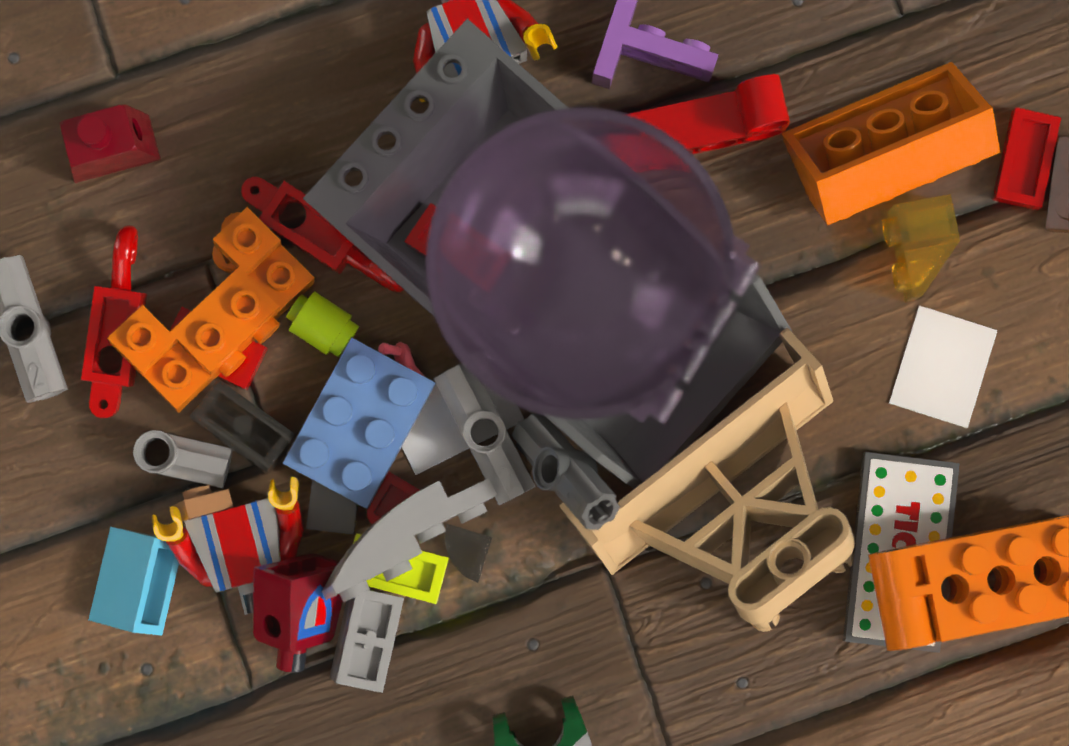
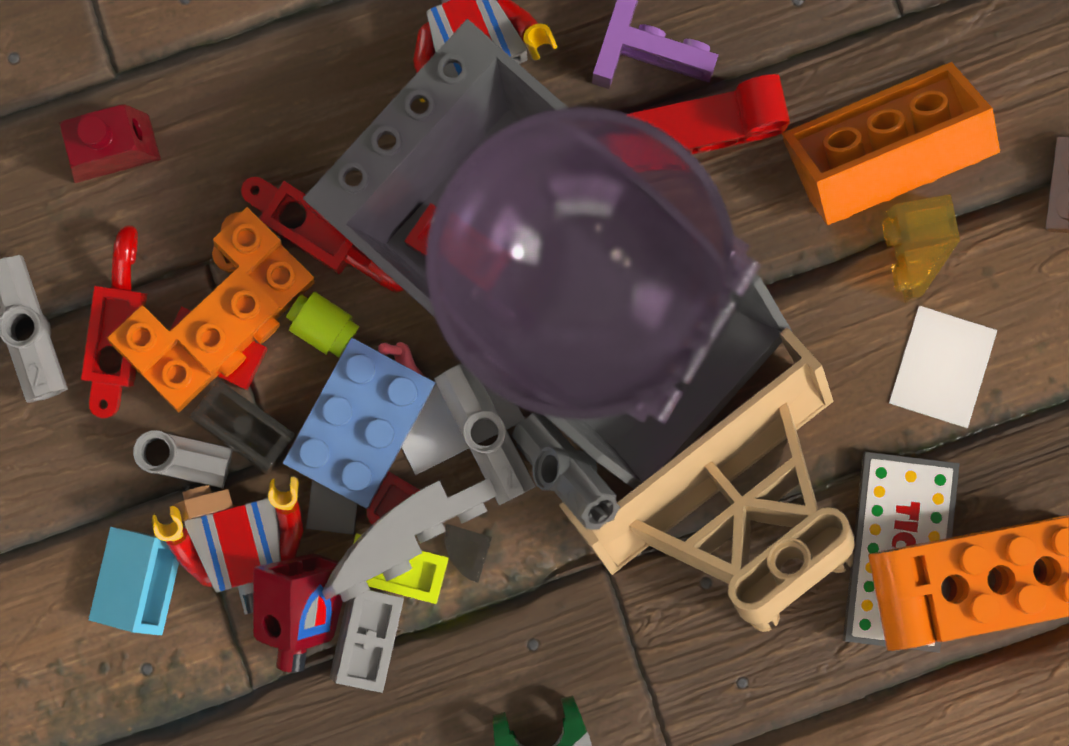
red tile [992,107,1062,211] -> none

